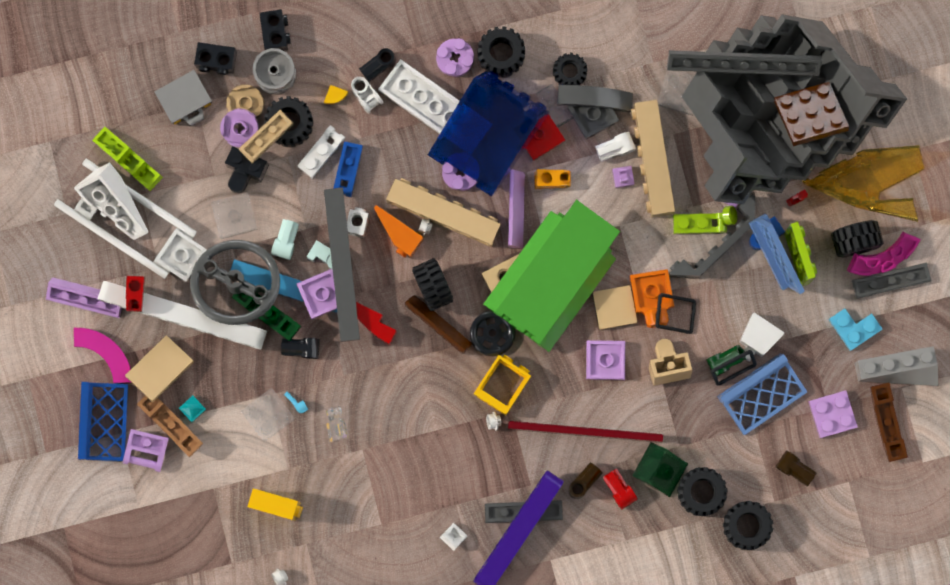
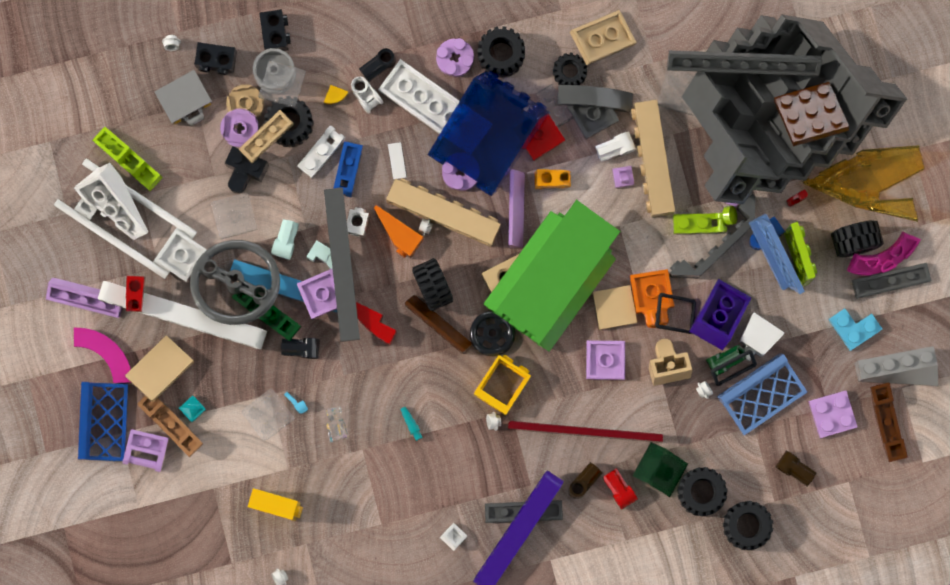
none -> white plate [162,35,181,51]
none -> clear plate [258,60,306,108]
none -> white sticker [388,142,406,179]
none -> teal animal [400,407,423,441]
none -> tan tile [570,10,637,65]
none -> dark purple slope [689,279,751,351]
none -> white plate [696,381,713,399]

